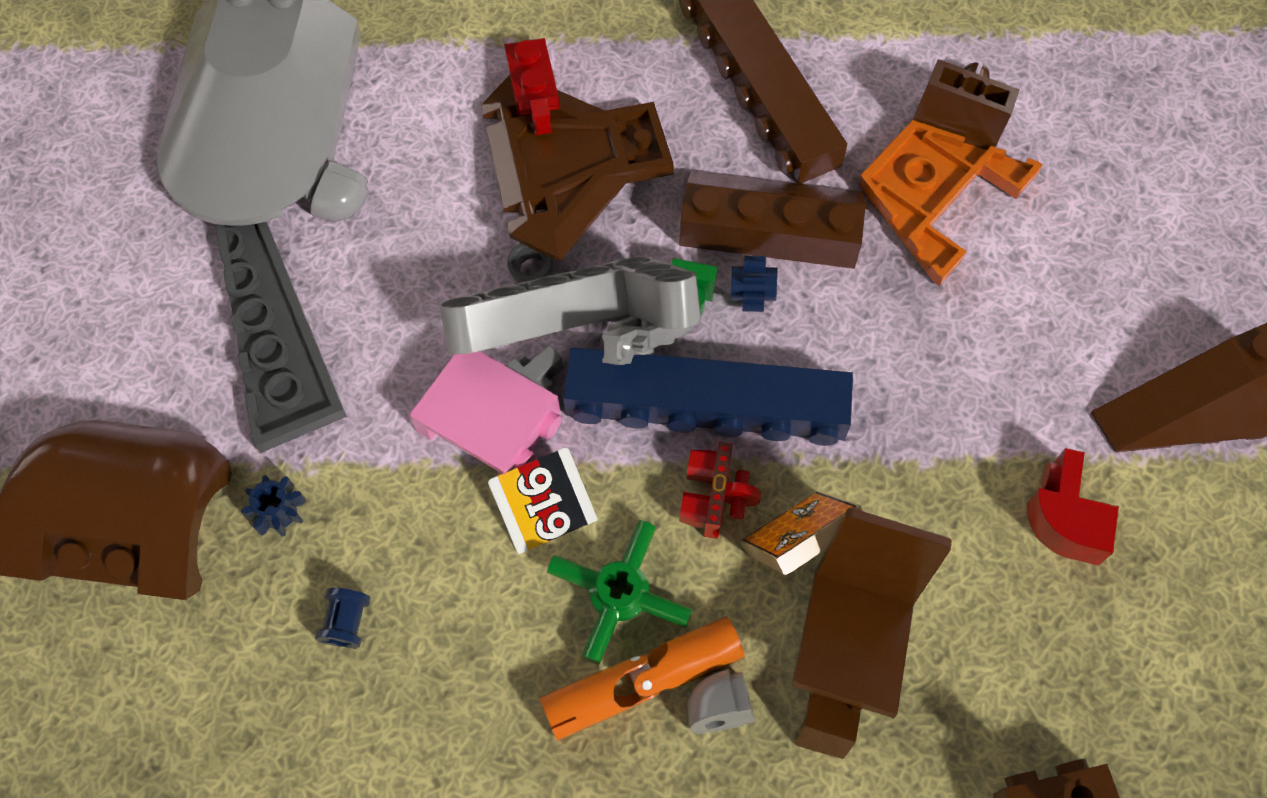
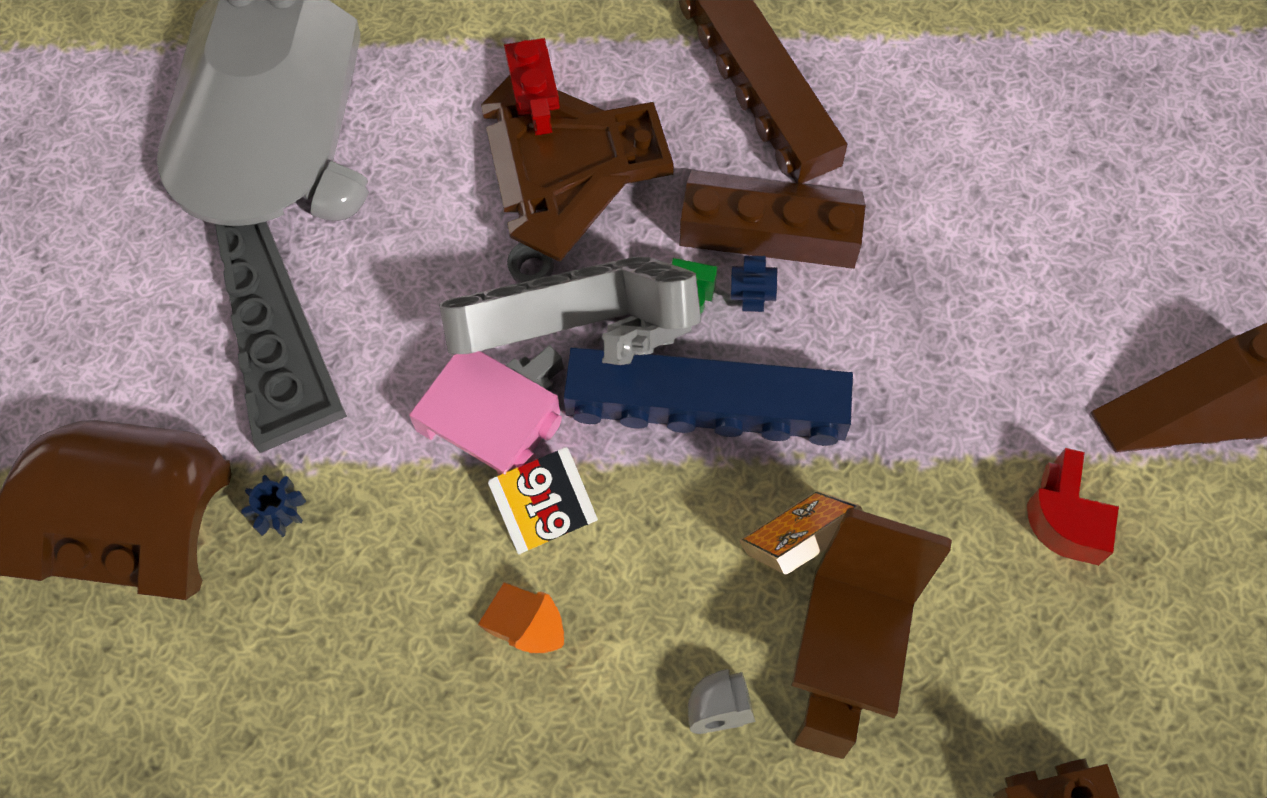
dark blue bush [315,588,371,649] -> none
orange piece [539,616,745,741] -> none
green bar [547,520,693,665] -> none
red hips [679,441,762,539] -> none
orange wing [858,120,1043,286] -> none
reddish brown brick [913,59,1020,150] -> none
none -> orange tile [478,582,564,653]

